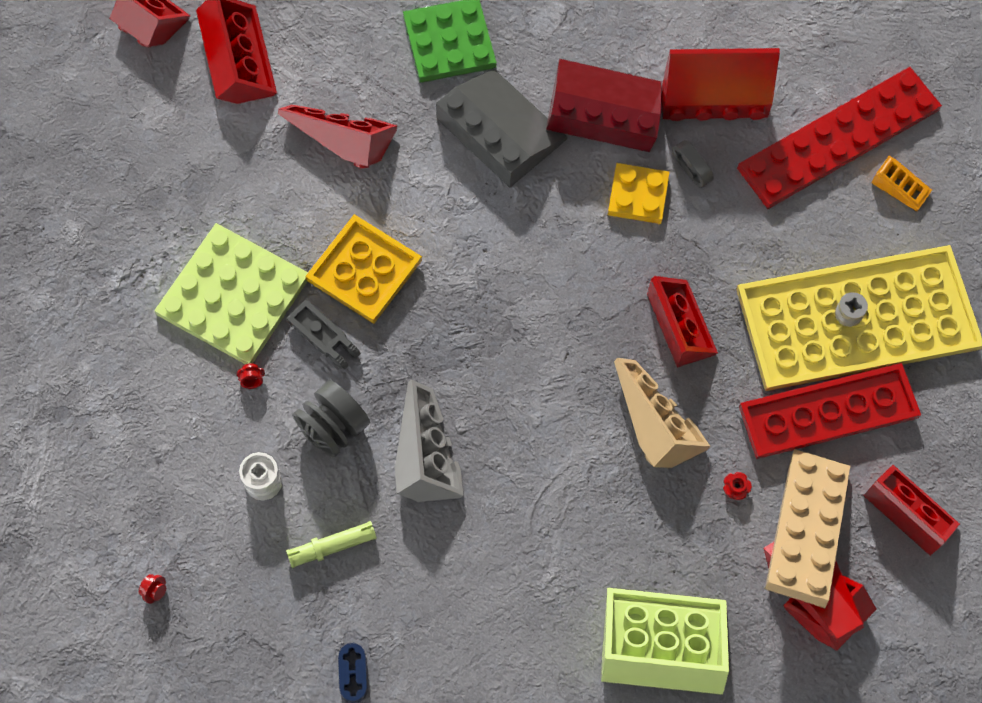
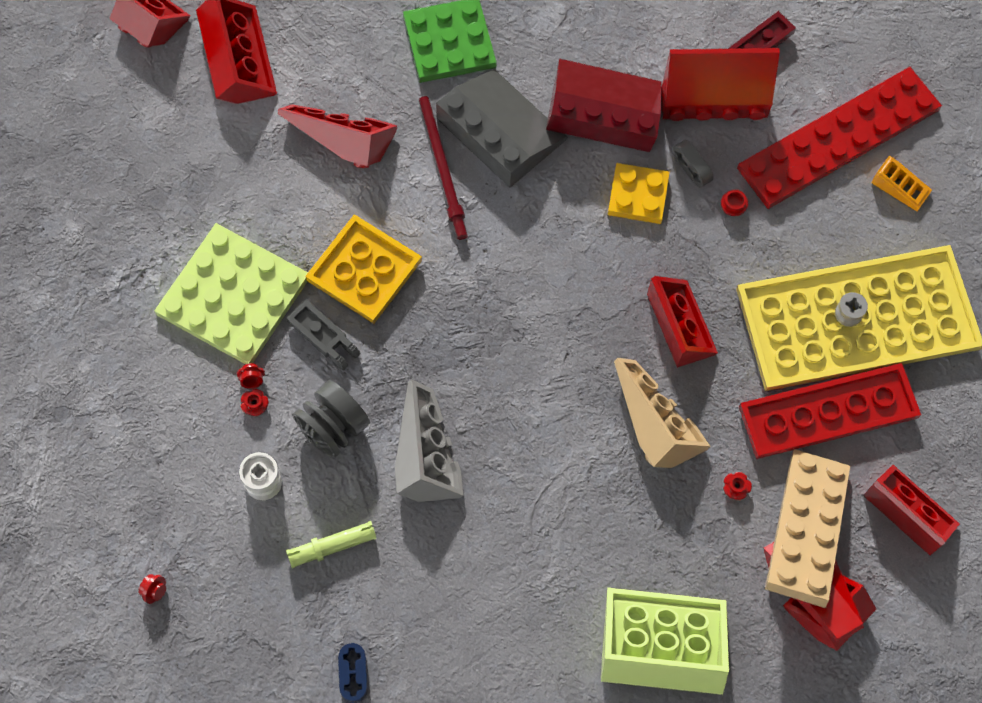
none -> red plate [240,389,269,416]
none -> dark red bar [419,96,468,240]
none -> red plate [721,190,748,216]
none -> dark red plate [728,11,796,49]

